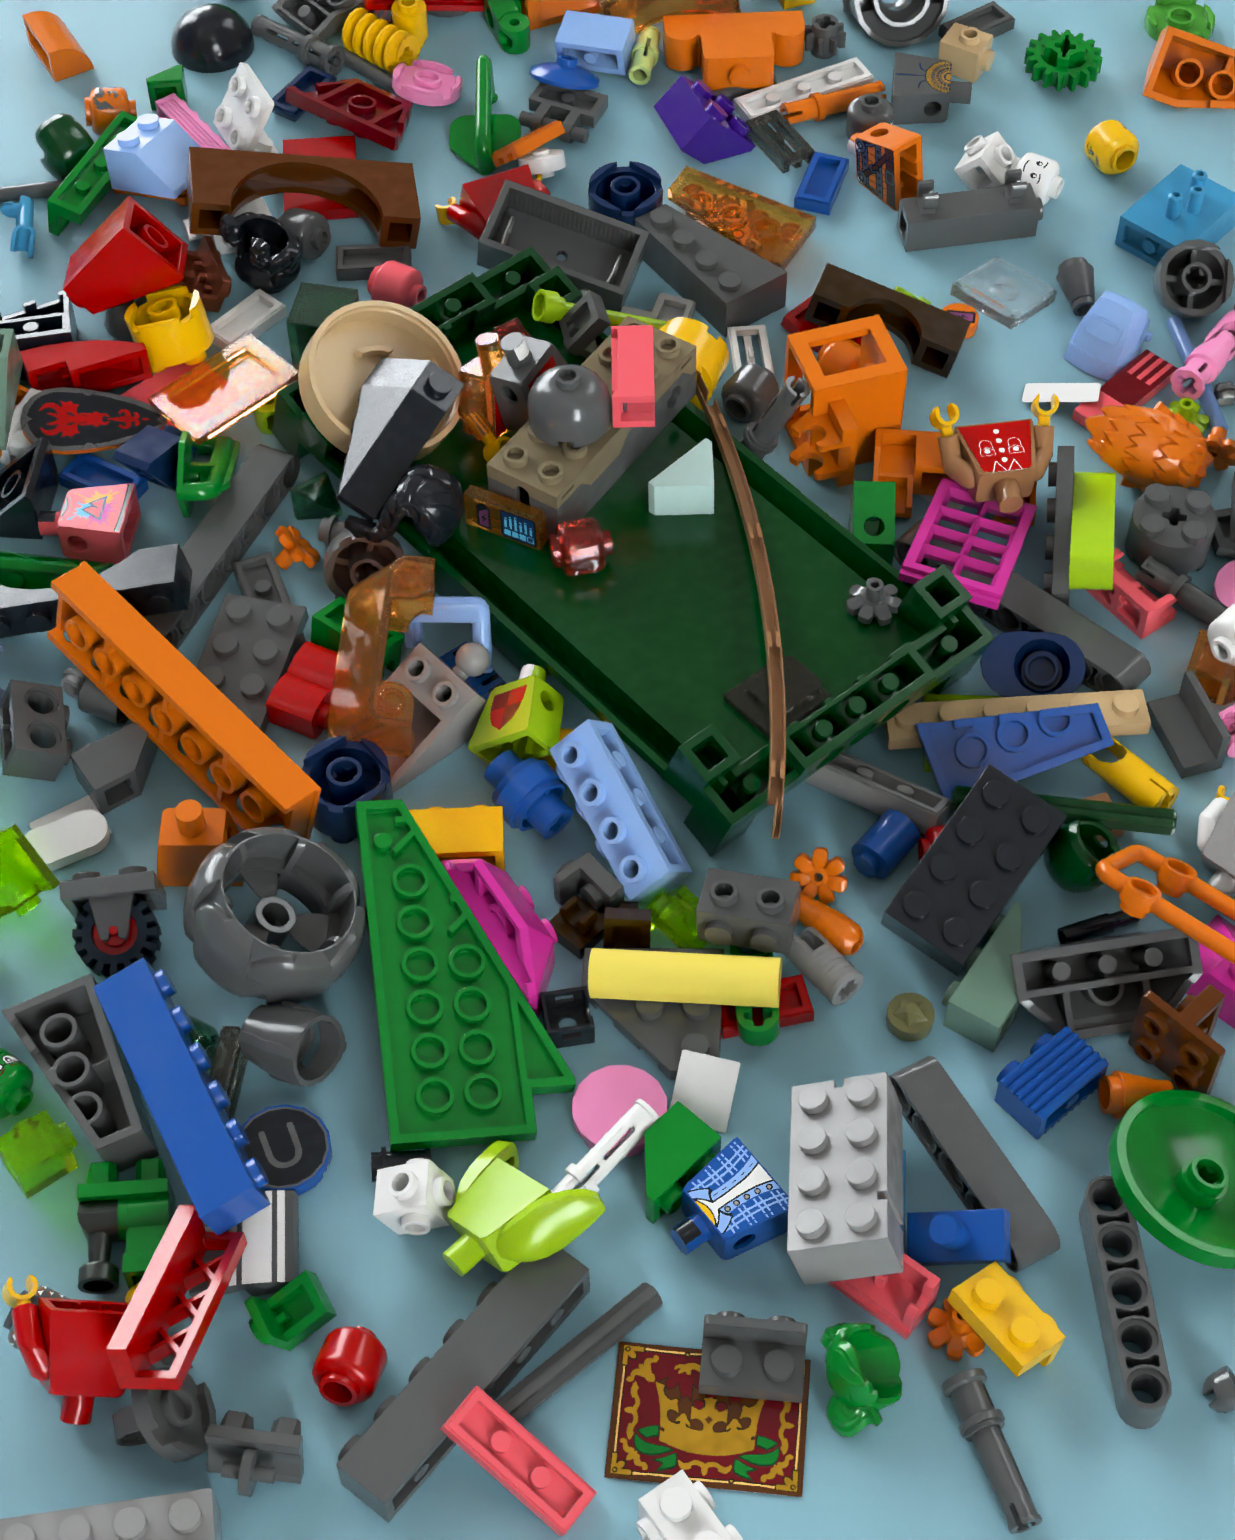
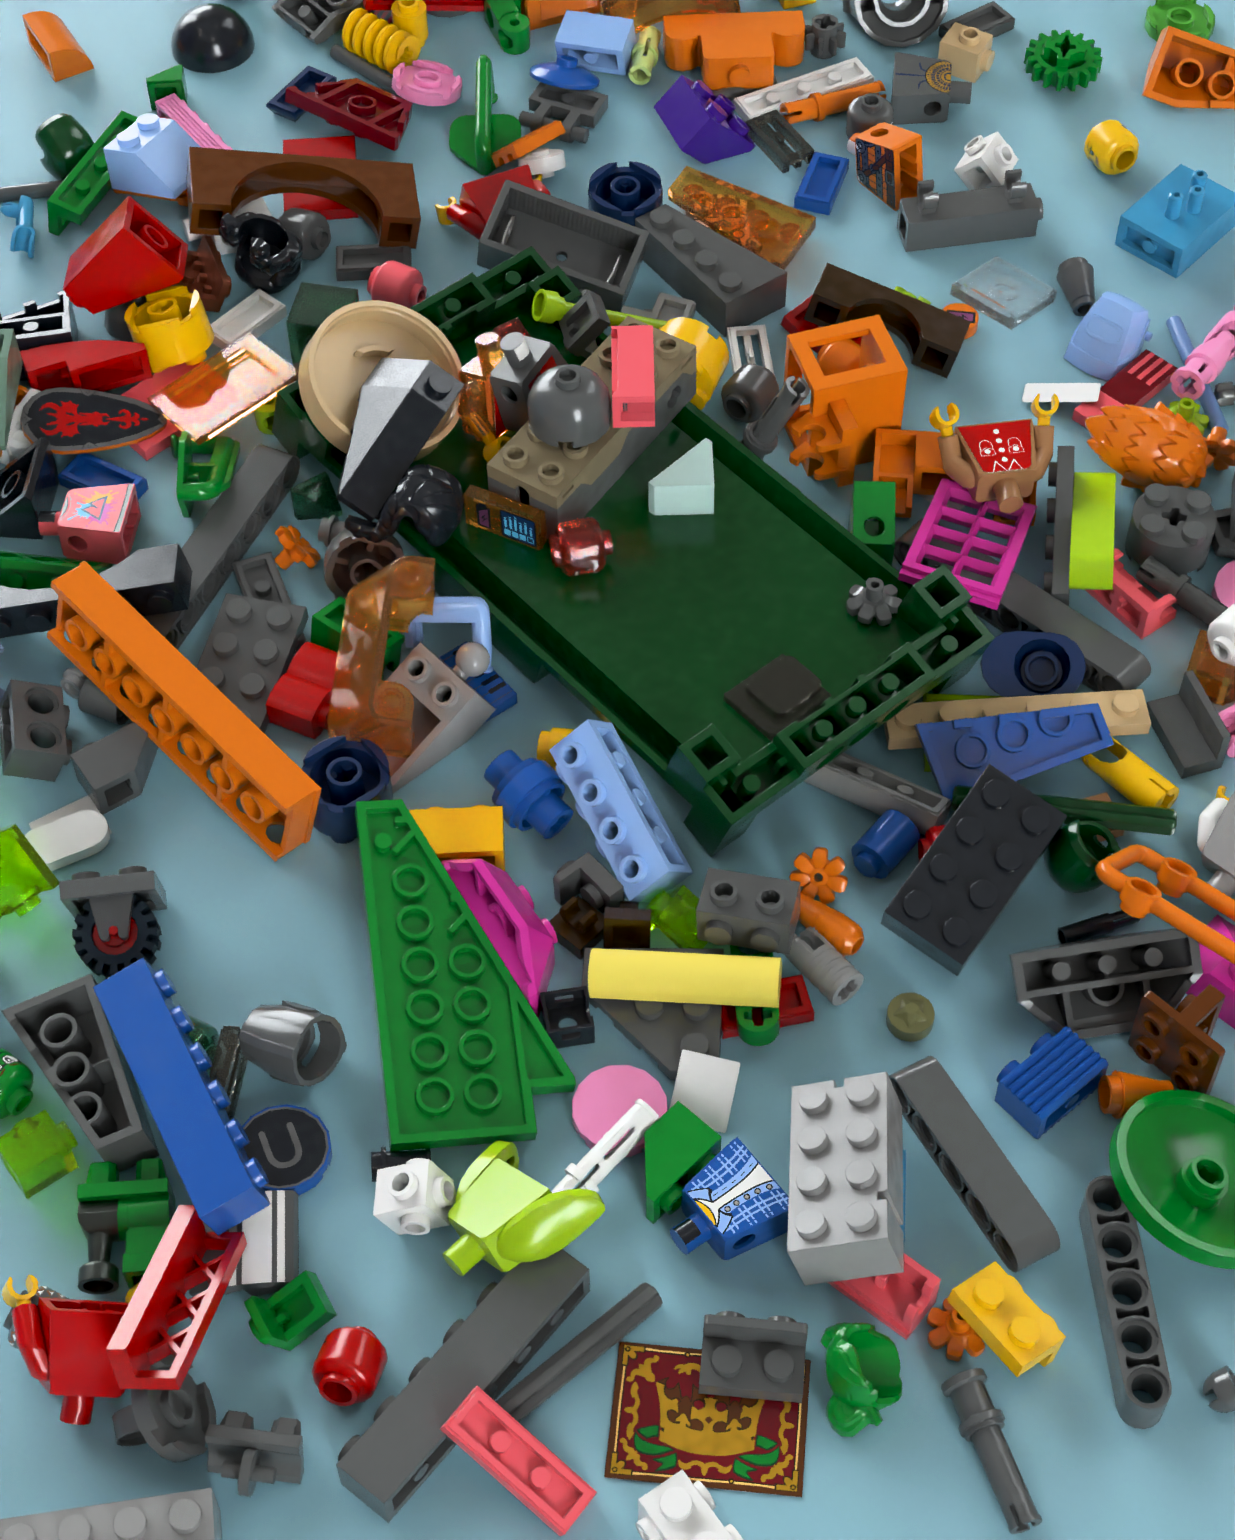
orange head [84,87,137,135] -> none
dark blue slope [112,425,198,492] -> none
orange torso [157,799,244,887] -> none
dark grey wheel [183,827,366,1005] -> none
white bracket [213,62,279,153] -> none
dark grey pin [251,14,345,76] -> none
lime torso [467,664,564,765] -> none
medium nougat piece [696,371,786,839] -> none
blue tile [907,1208,1011,1266] -> none
sand green slope [942,901,1021,1052] -> none
white head [1010,152,1064,206] -> none
dark grey cylinder [1153,239,1234,319] -> none

